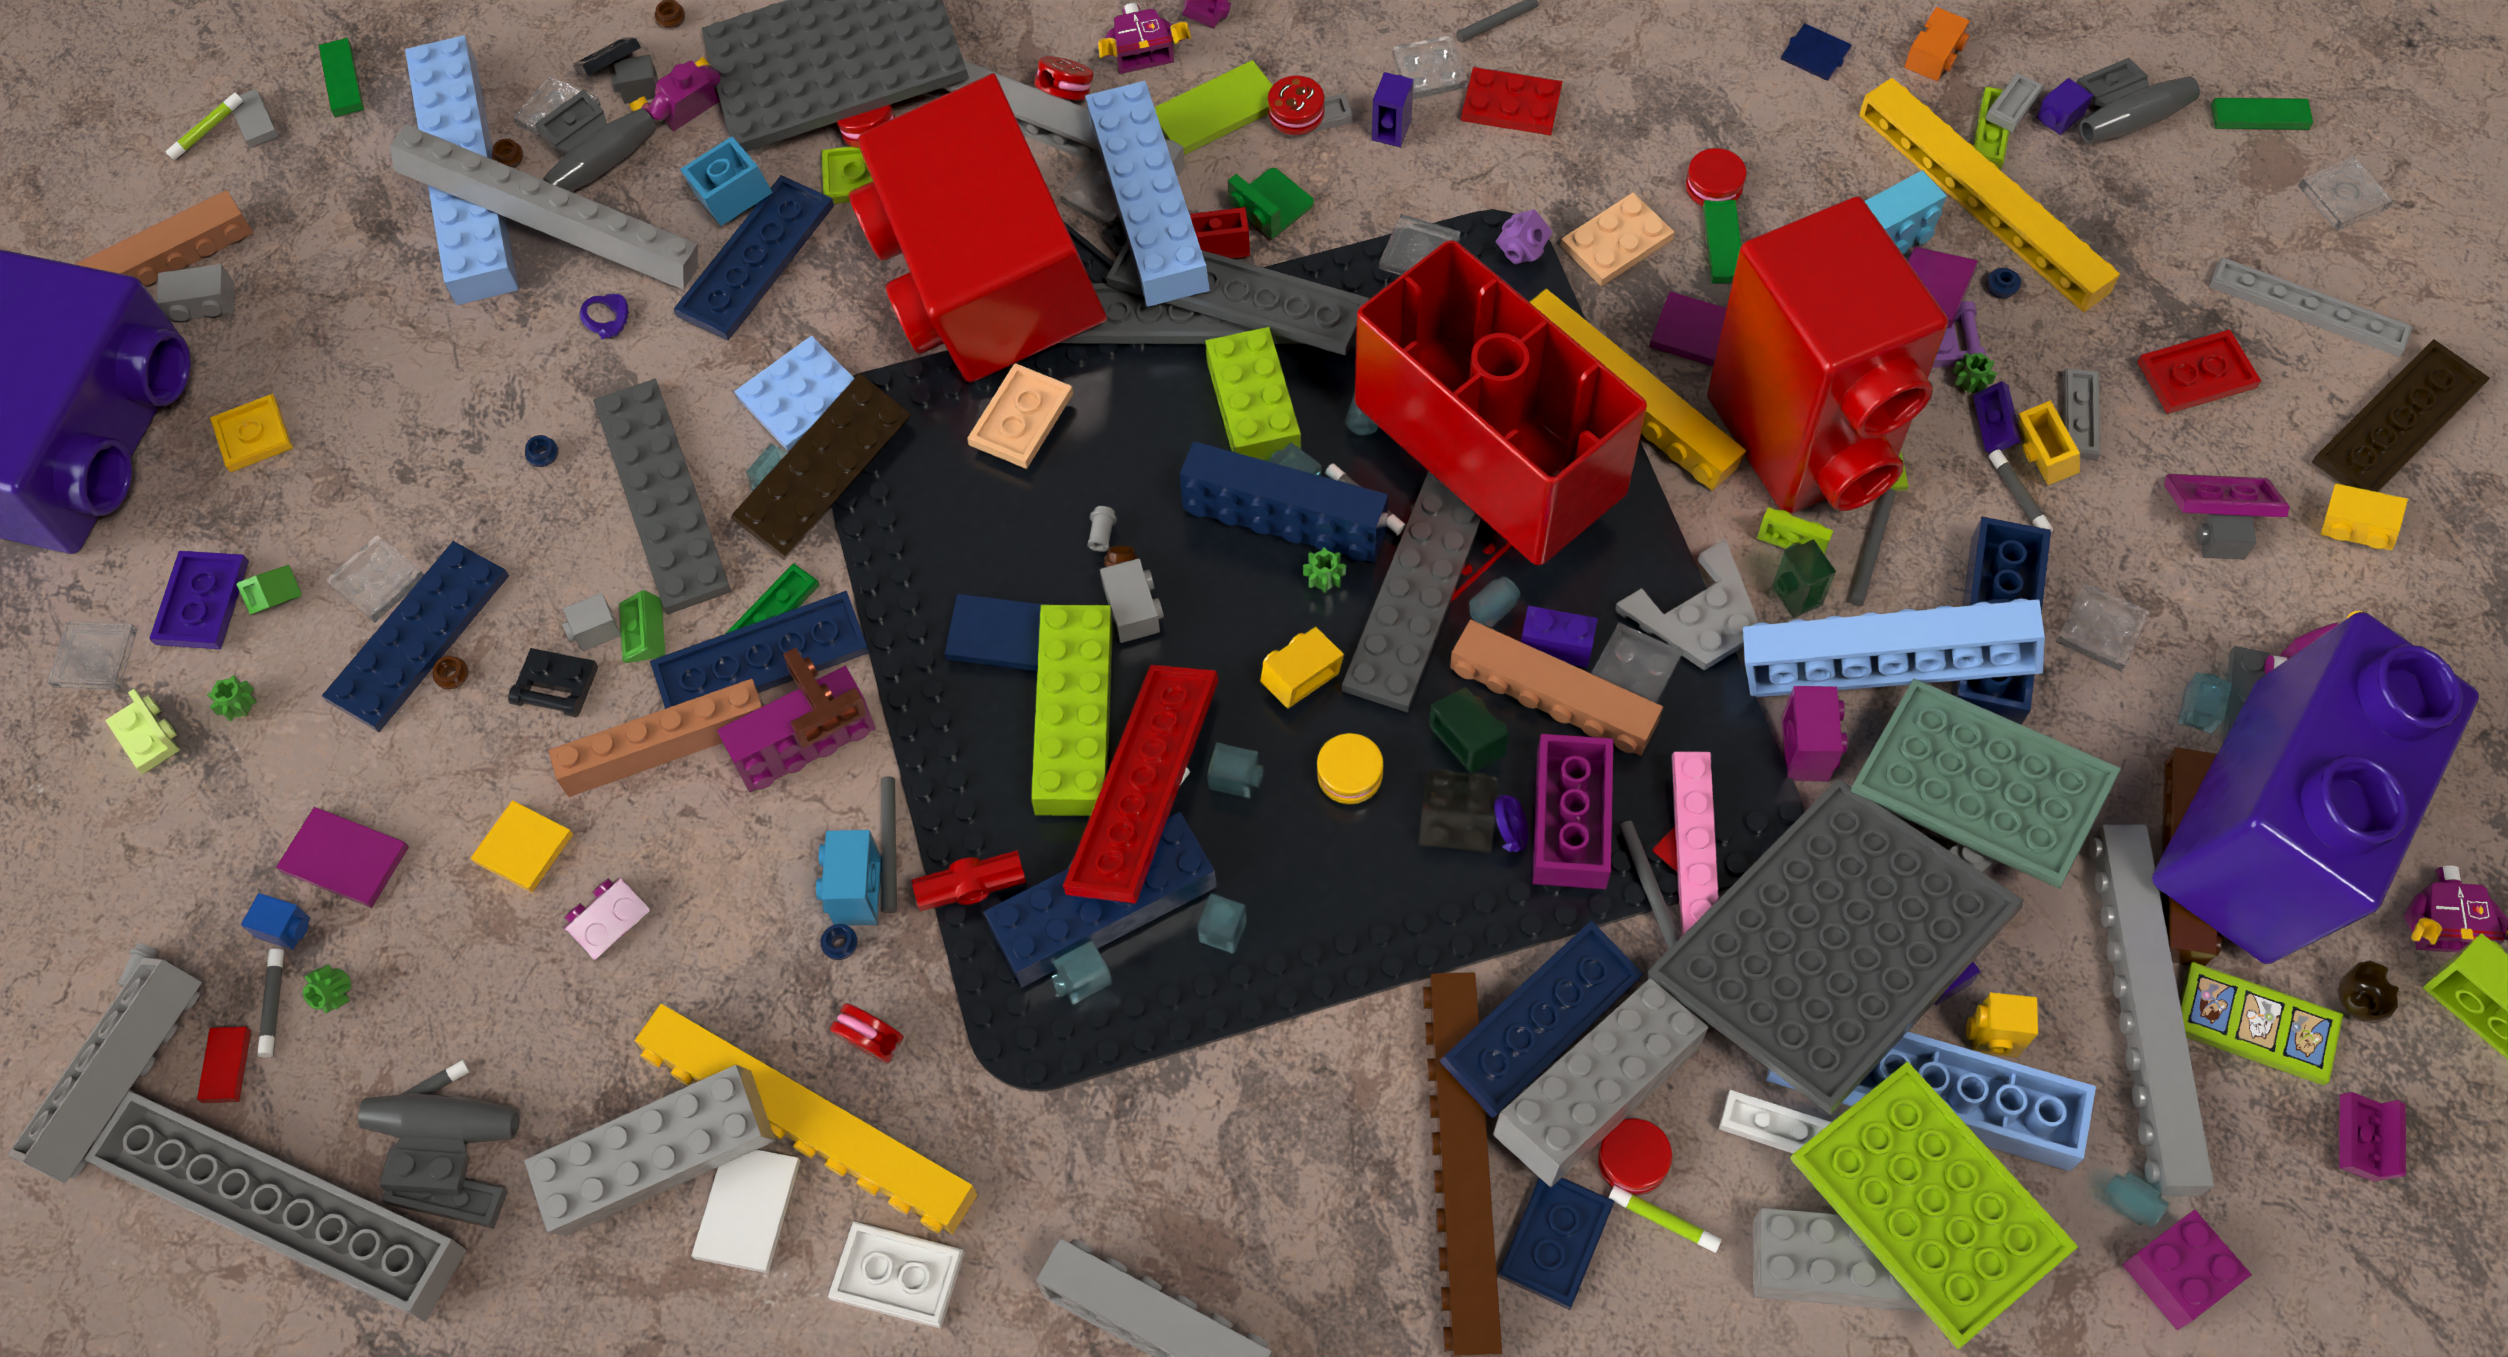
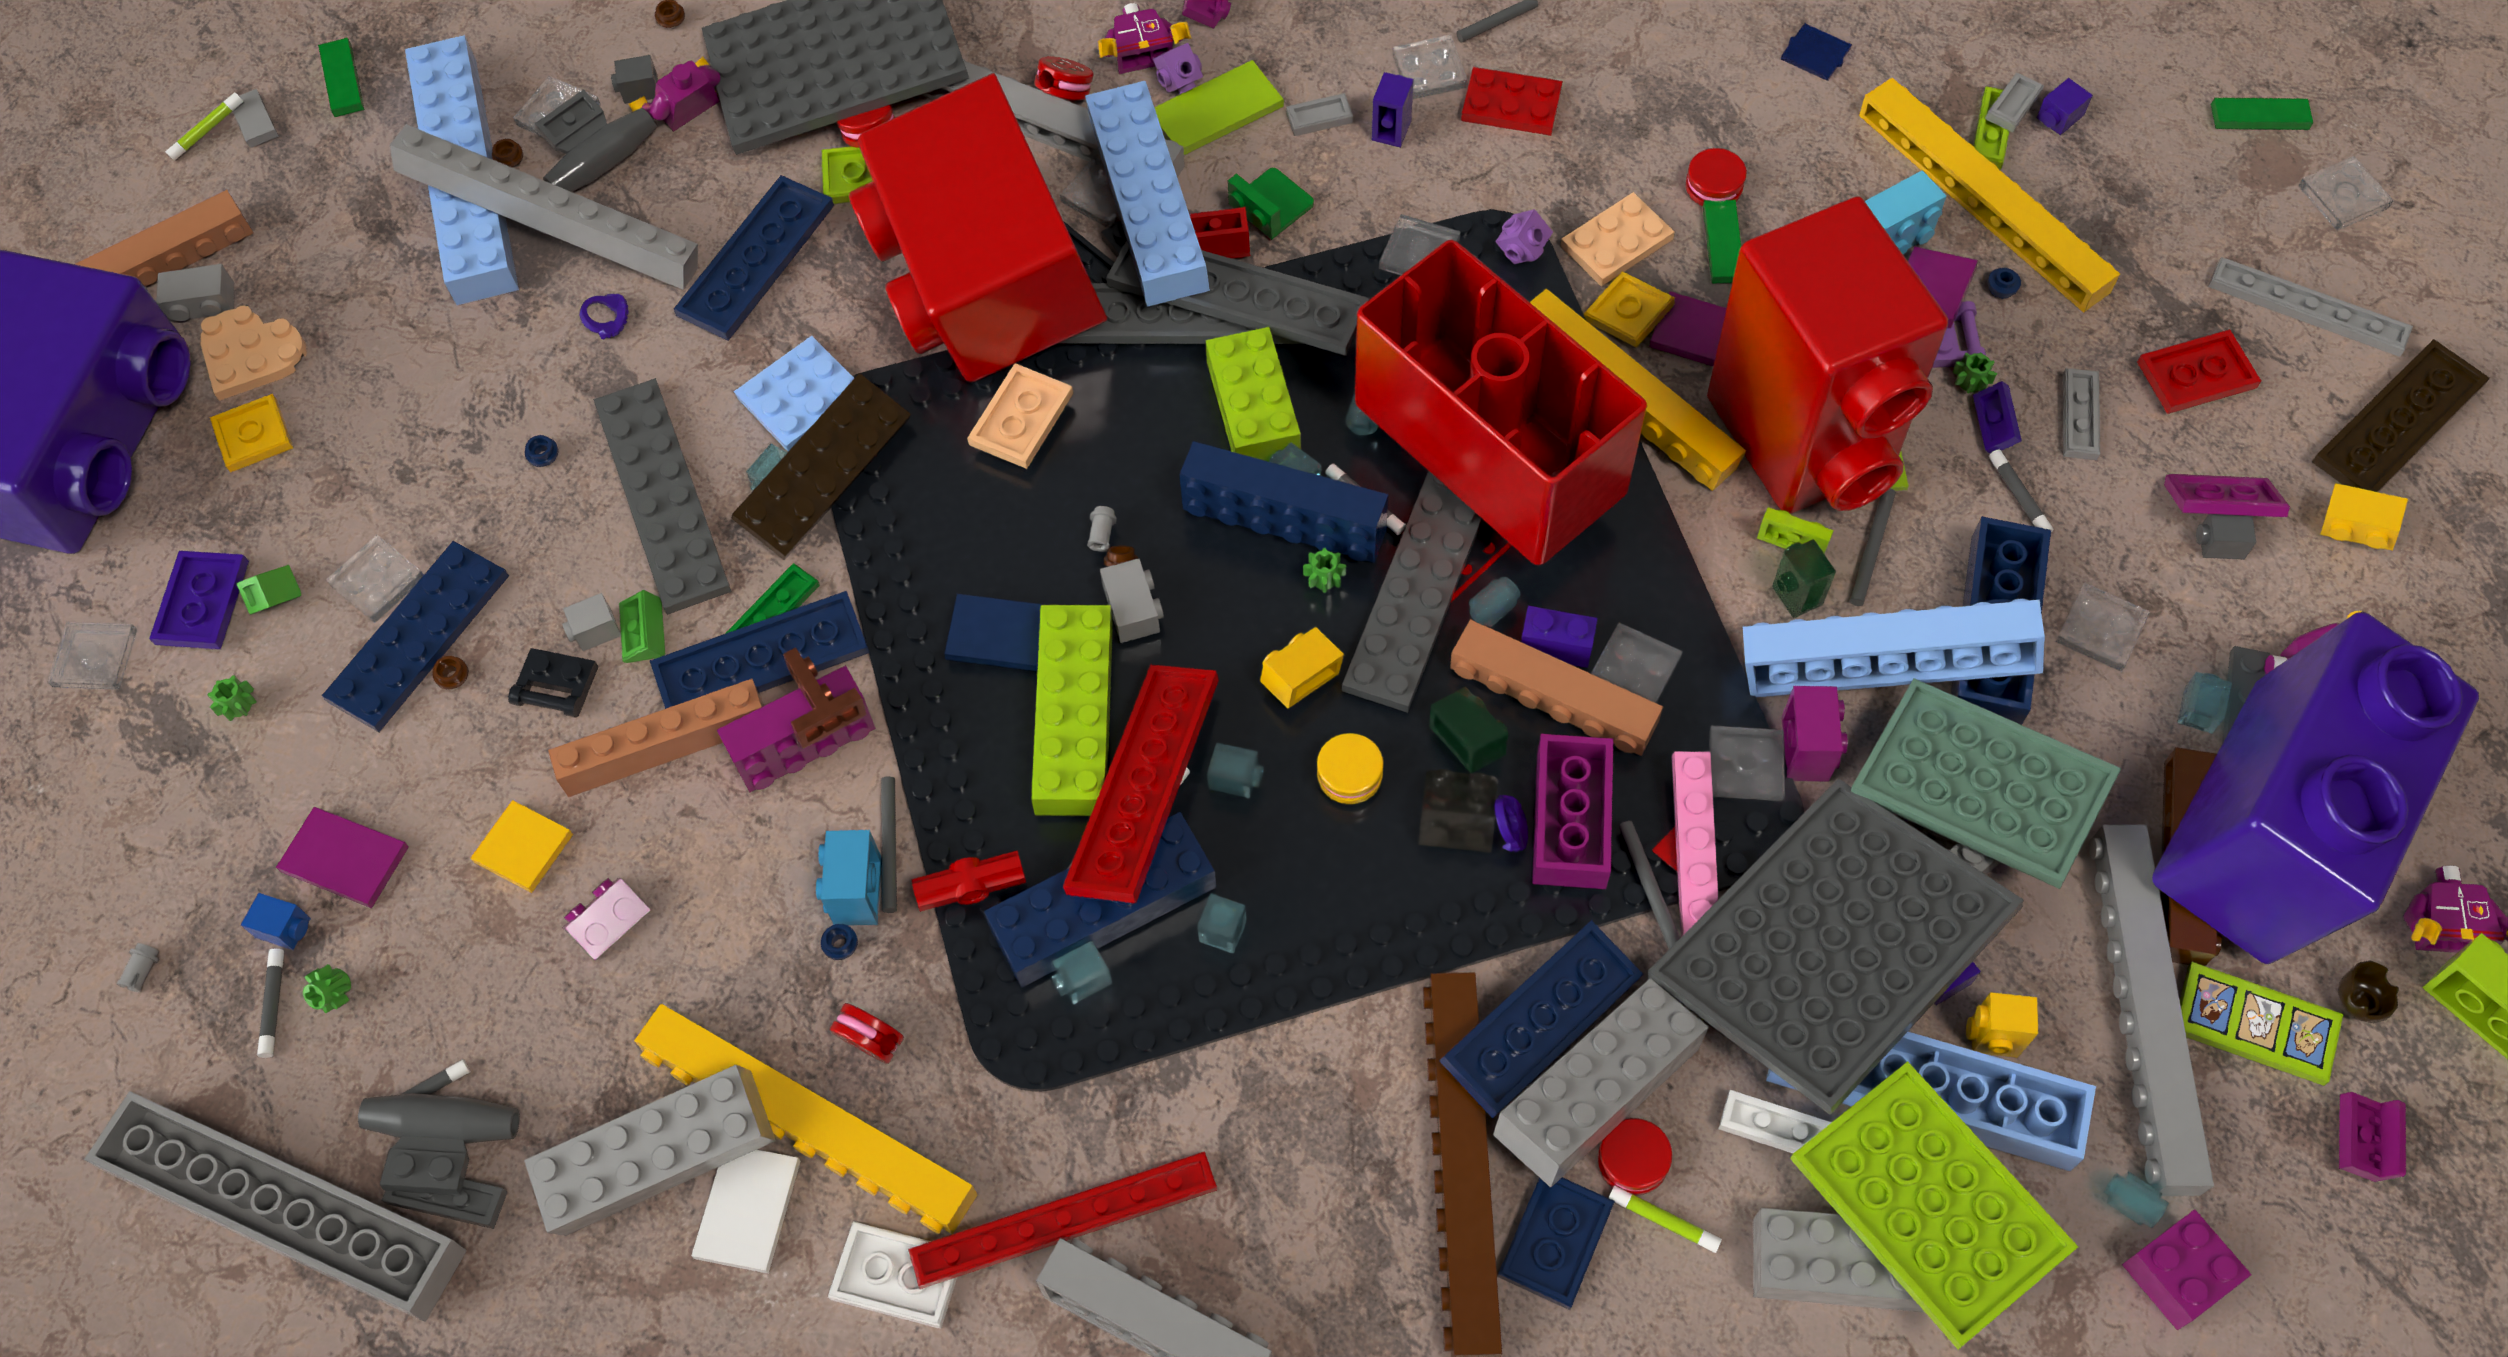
light grey brick [7,958,202,1184] -> none
yellowish green bracket [105,689,180,774] -> none
red tile [197,1027,251,1103] -> none
black tile [573,37,641,76] -> none
dark azure brick [680,136,773,226] -> none
red head [1268,75,1325,135] -> none
light grey wing [1615,539,1759,671] -> none
orange brick [1904,7,1970,82] -> none
yellow brick [2018,400,2080,485] -> none
dark grey plate [2076,58,2200,143] -> none
none -> light nougat plate [201,306,307,401]
none -> red tile [908,1151,1217,1289]
none -> medium lavender brick [1153,43,1203,94]
none -> yellow tile [1584,271,1675,348]
none -> clear plate [1709,726,1785,801]

